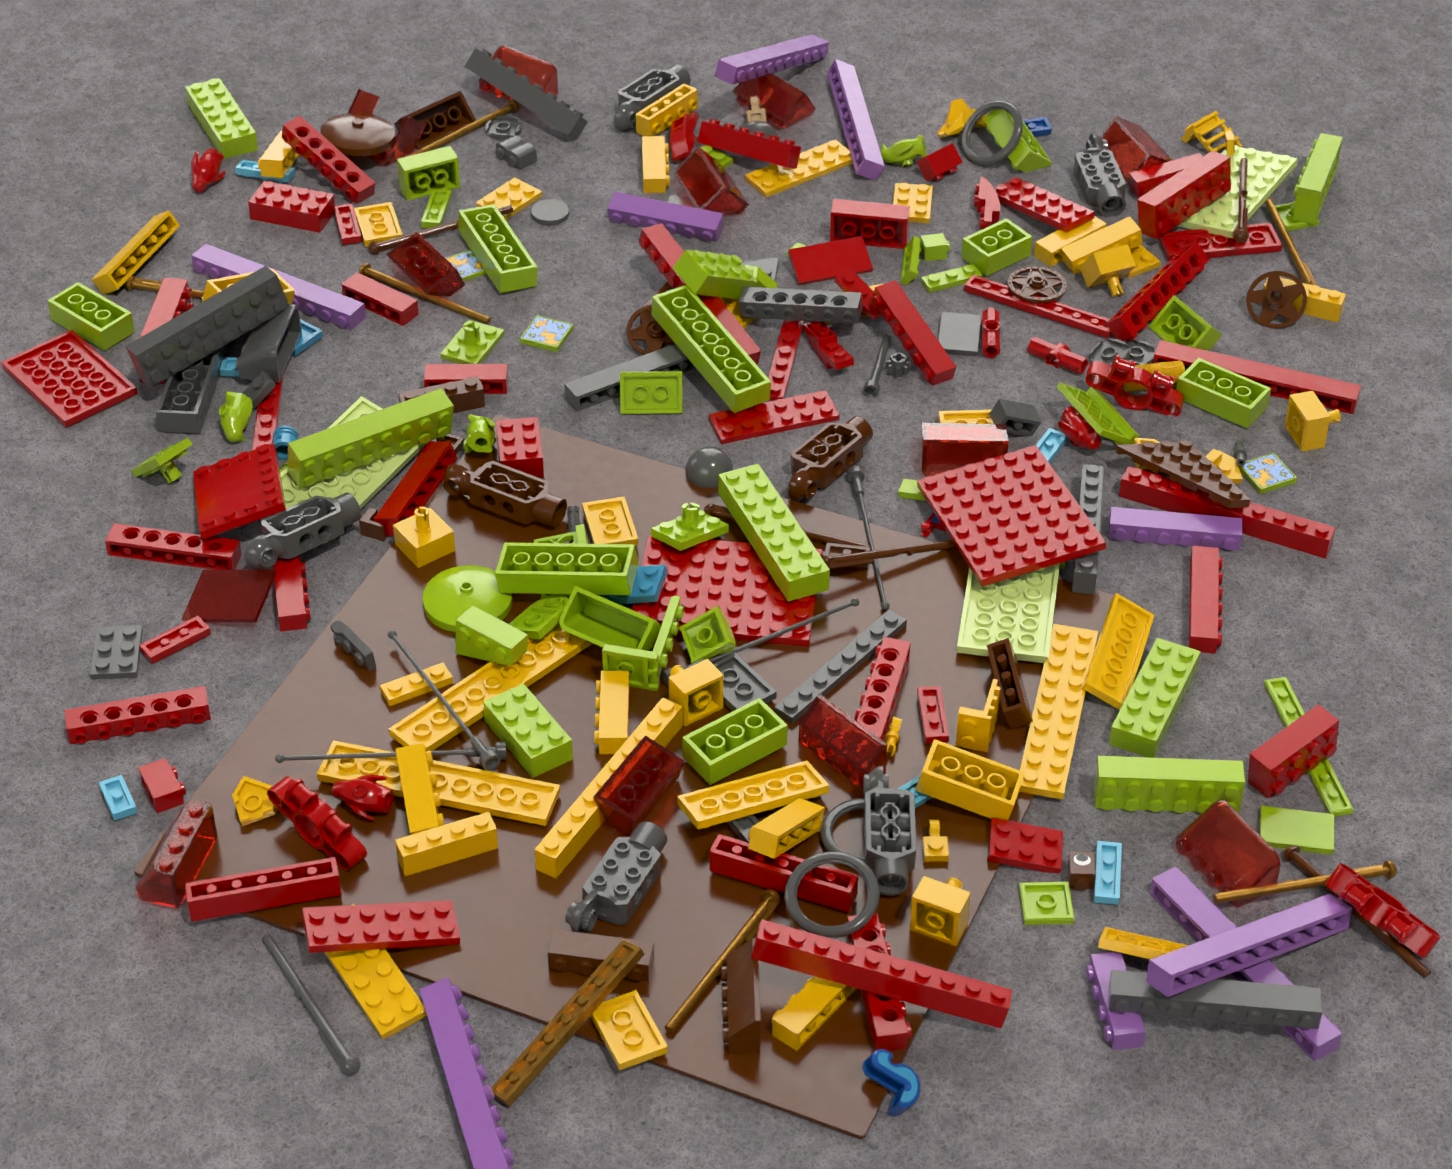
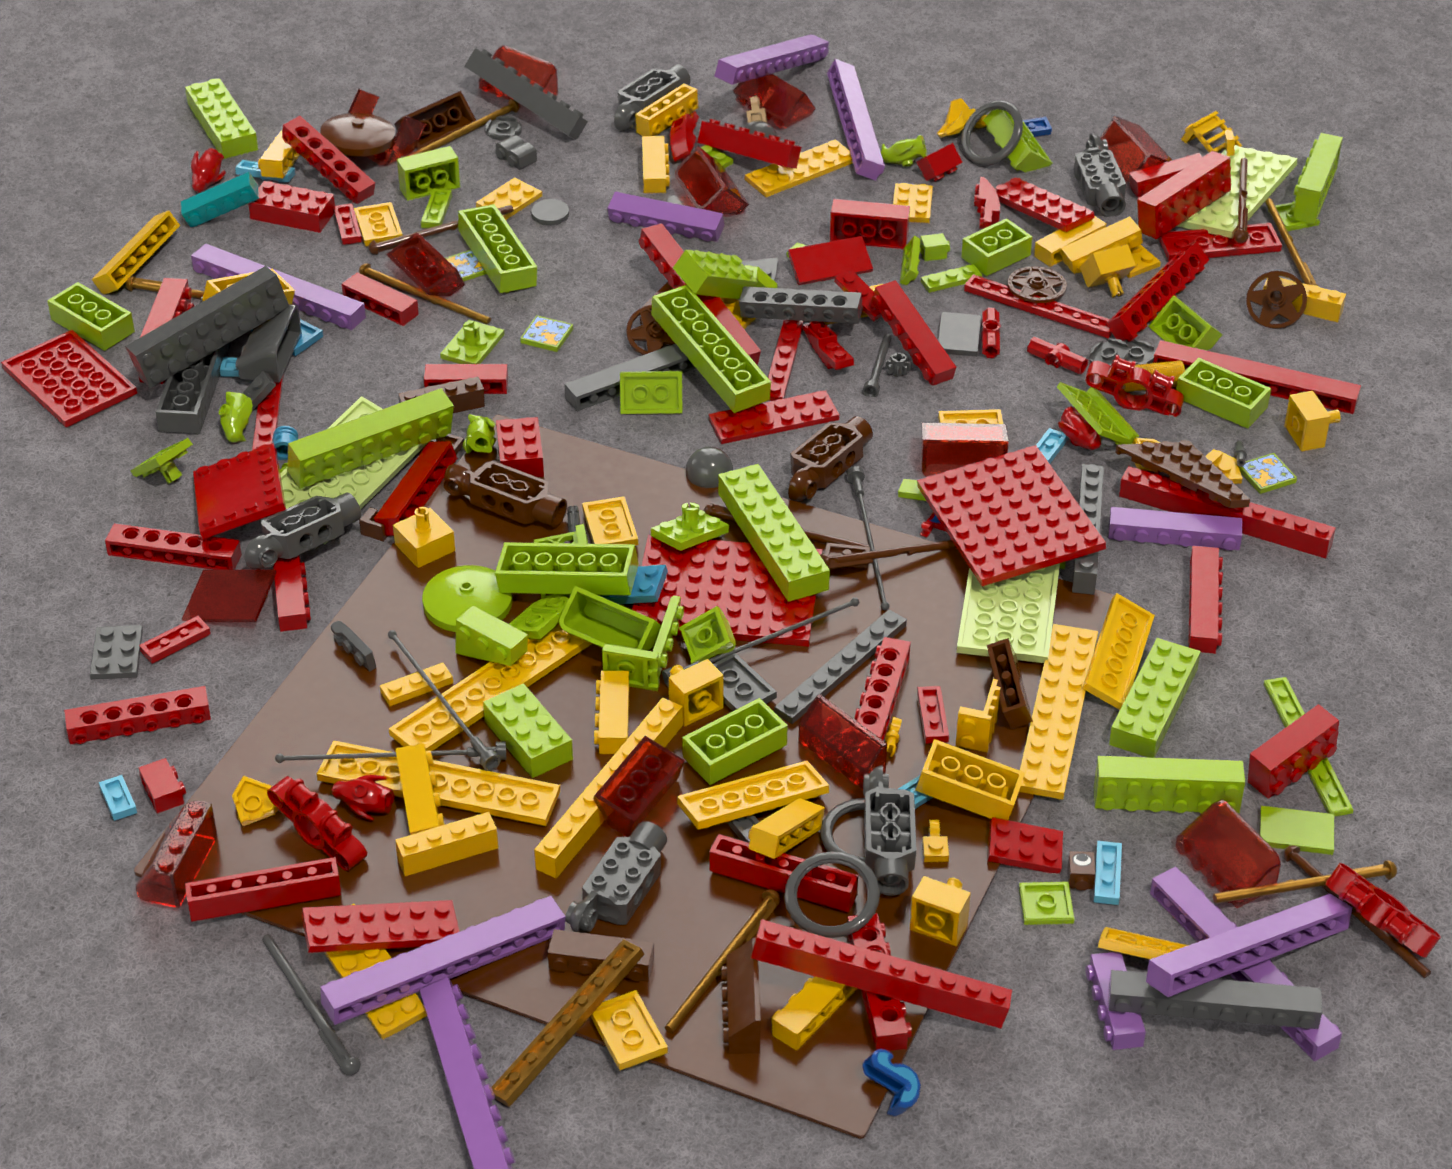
dark grey brick [989,399,1041,437] -> none
none -> teal brick [181,172,259,227]
none -> brick [321,896,565,1025]

